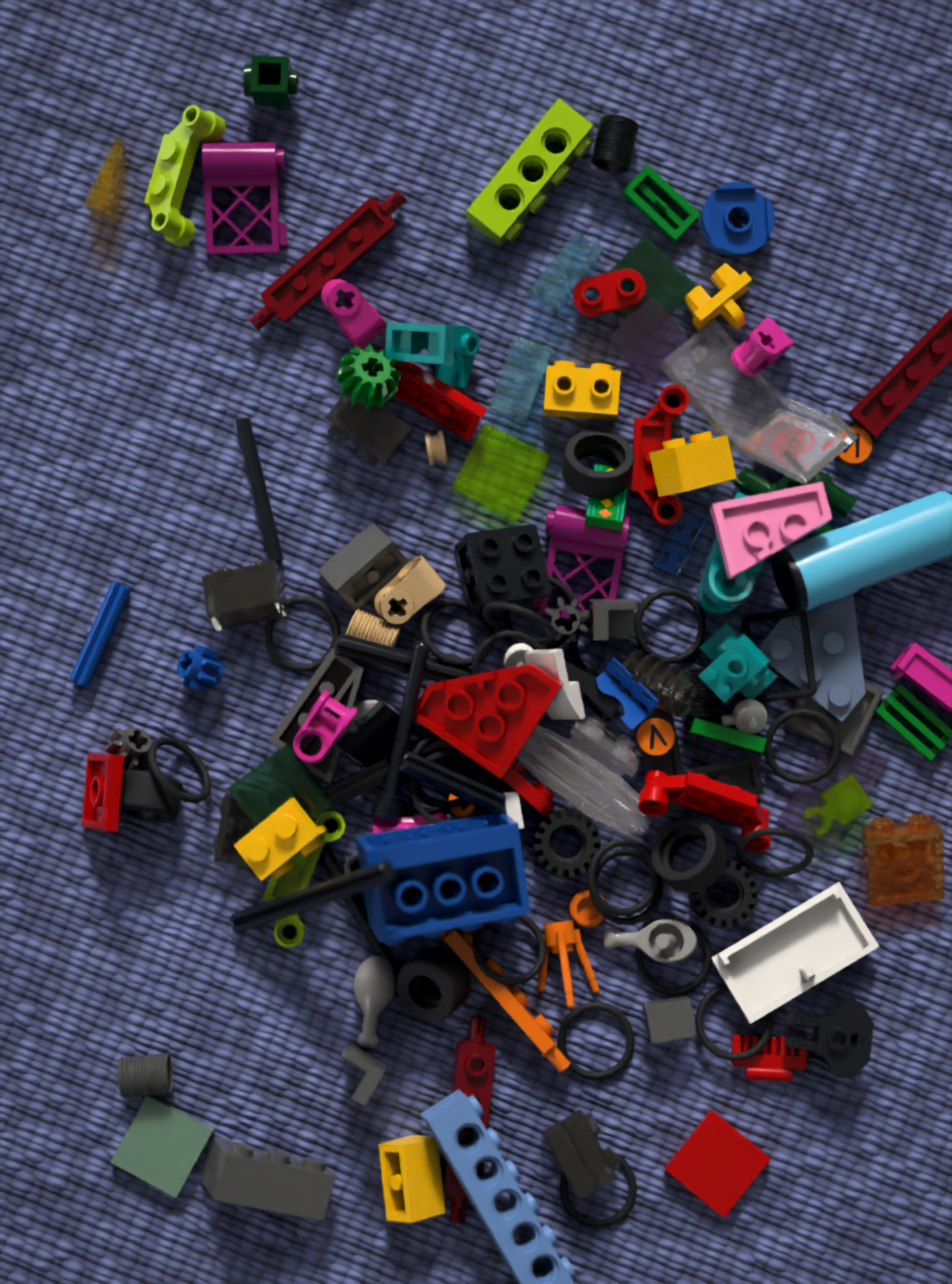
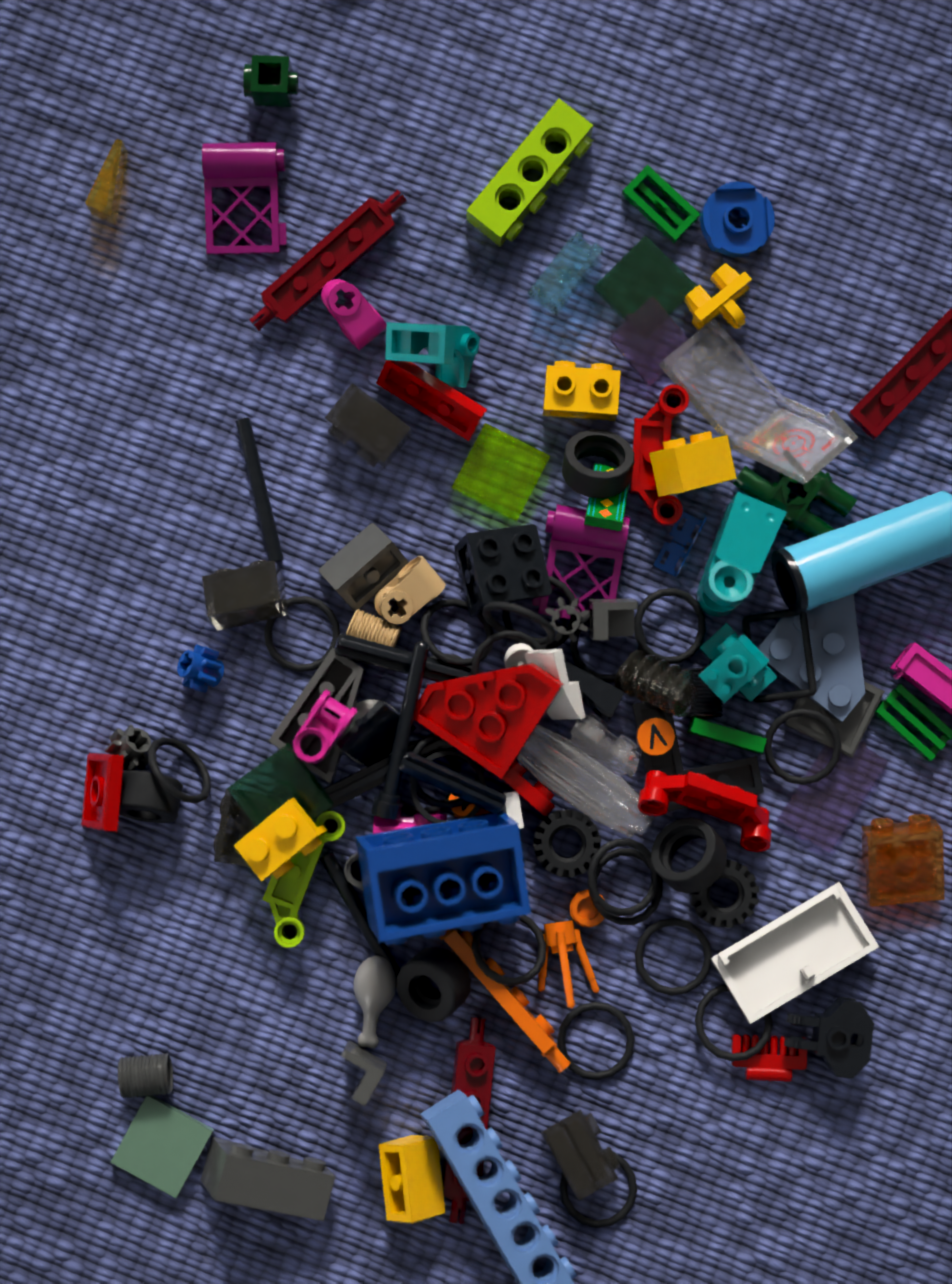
blue axle [70,582,131,687] -> none
lime plate [144,105,226,247] -> none
black axle [230,860,396,933] -> none
green gear [336,344,401,411] -> none
tan bush [424,430,447,466] -> none
clear light blue hinge [489,337,553,423] -> none
red plate [573,269,646,317] -> none
black piece [591,114,639,173] -> none
blue piece [595,657,659,730] -> none
light grey piece [603,919,697,963] -> none
dark grey panel [642,995,696,1044] -> none
red tile [664,1109,771,1218] -> none
bright pink wing [710,482,832,580] -> none
white piece [720,699,767,734] -> none
dark pink piece [731,316,795,377] -> none
black piece [735,827,814,877] -> none
clear neon green plate [802,774,874,835] -> none
orange tile [833,427,872,465] -> none

